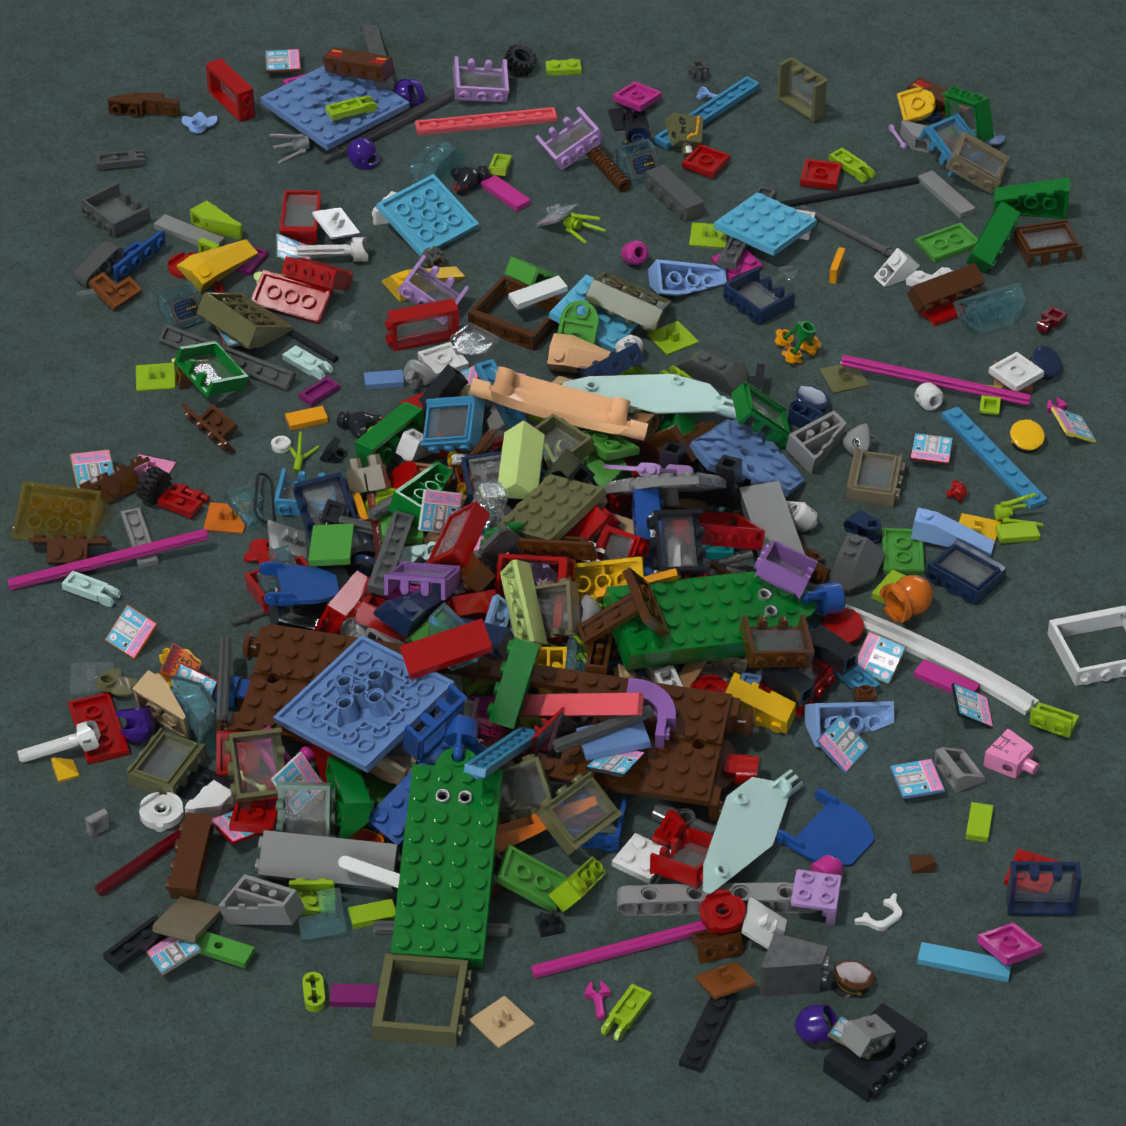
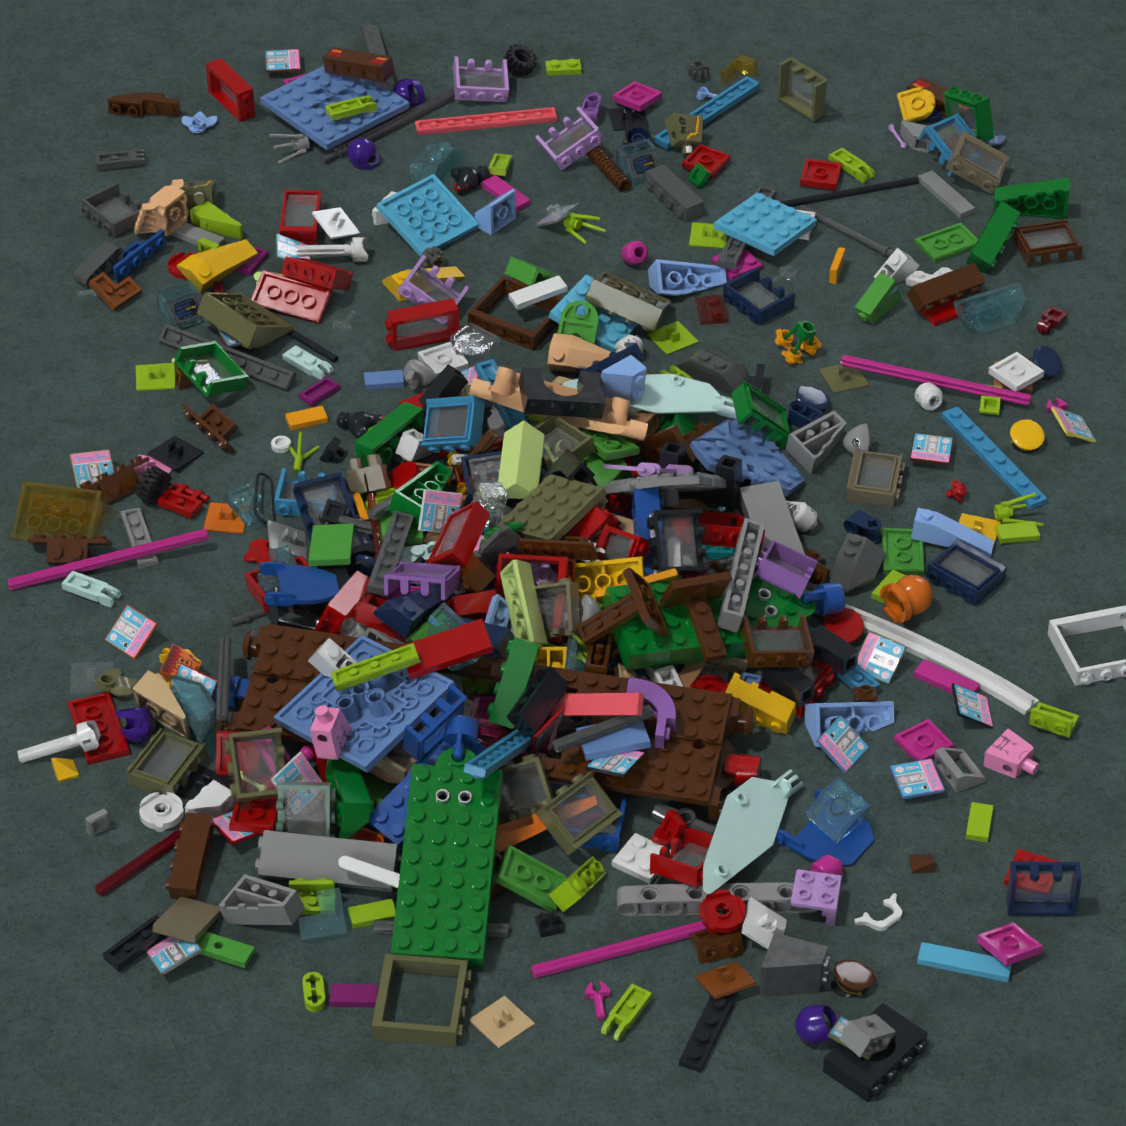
none -> light nougat slope [134,179,188,237]
none -> black piece [148,436,204,471]
none -> olive torso [182,180,217,206]
none -> white slope [308,638,357,678]
none -> bright pink torso [310,705,351,760]
none -> lime tile [330,643,420,692]
none -> light blue slope [475,189,516,235]
none -> black brick [507,667,568,735]
none -> black arch [519,367,606,418]
none -> medium lavender piece [579,92,601,124]
none -> light blue slope [601,355,647,403]
none -> reddish brown piece [659,571,732,661]
none -> green plate [688,163,712,188]
none -> clear red plate [695,295,728,325]
none -> light grey brick [717,518,765,633]
none -> clear yellow bracket [720,54,758,85]
none -> clear light blue slope [804,776,871,843]
none -> bright green slope [855,273,902,323]
none -> dark pink tile [894,719,955,761]

